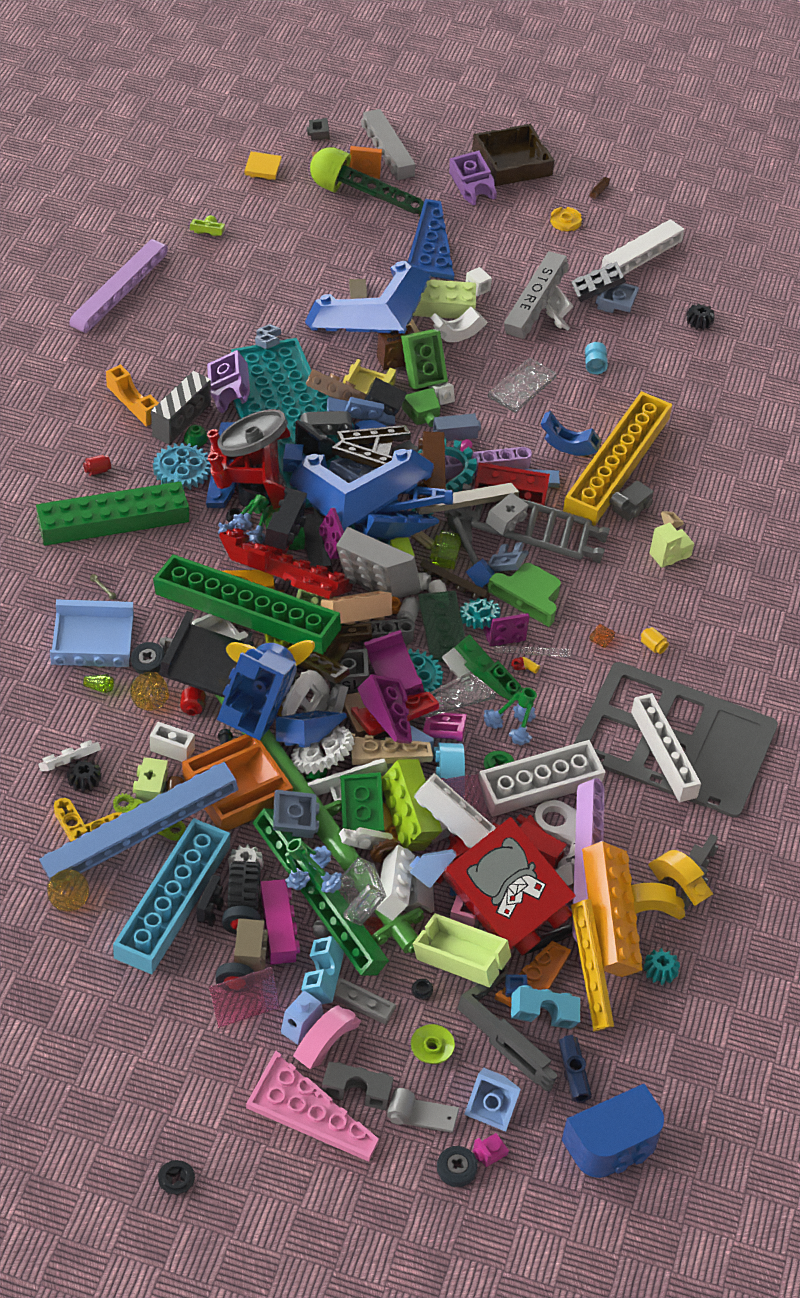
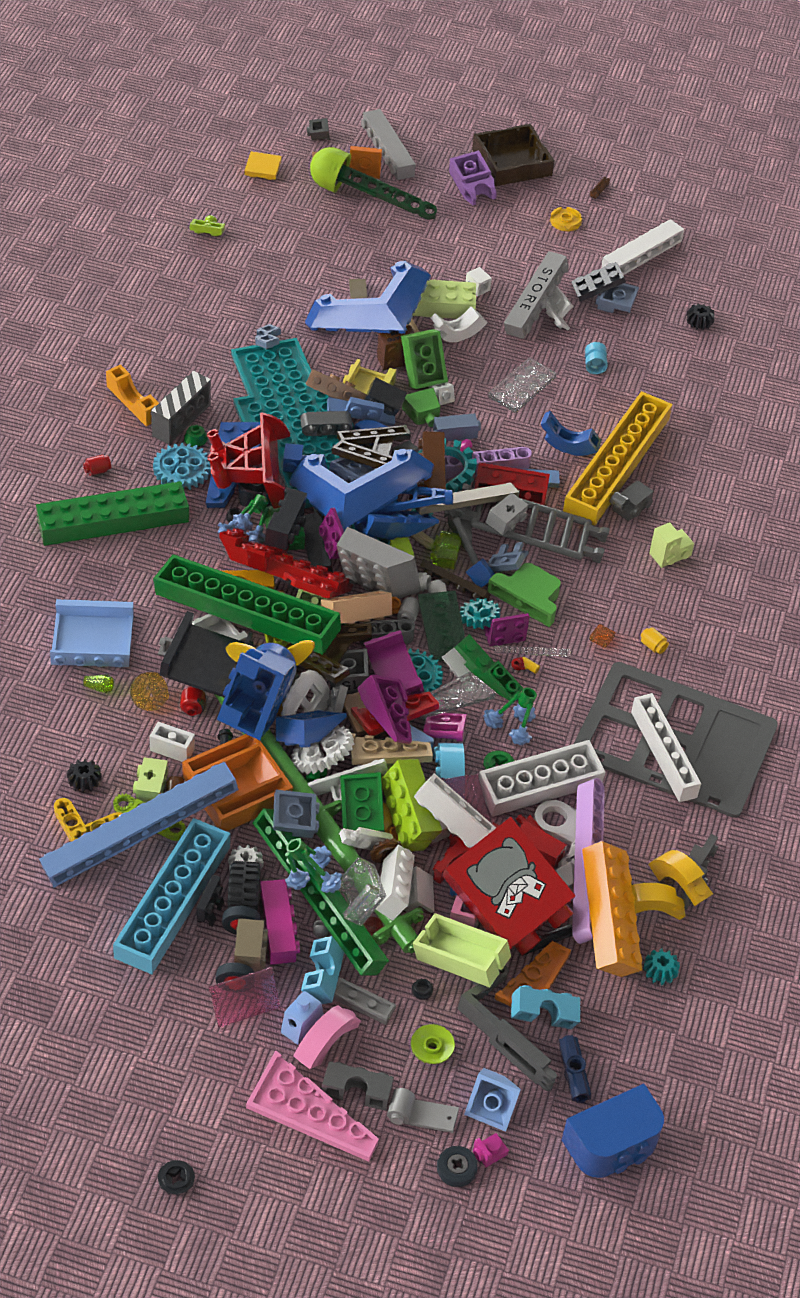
white wing [38,740,101,771] -> none
clear yellow plate [47,869,89,912] -> none
lavender beam [69,239,168,333] -> none
olive hinge [90,574,116,600] -> none
black bush [131,642,165,675] -> none
medium lavender brick [207,350,250,413] -> none
dark grey dish [218,409,288,457] -> none
black slope [295,420,336,461] -> none
blue wing [408,199,454,280] -> none
light blue slope [409,849,456,888] -> none
blue tile [505,974,528,997] -> none
yellow tile [571,899,614,1031] -> none
tan slope [661,511,684,529] -> none

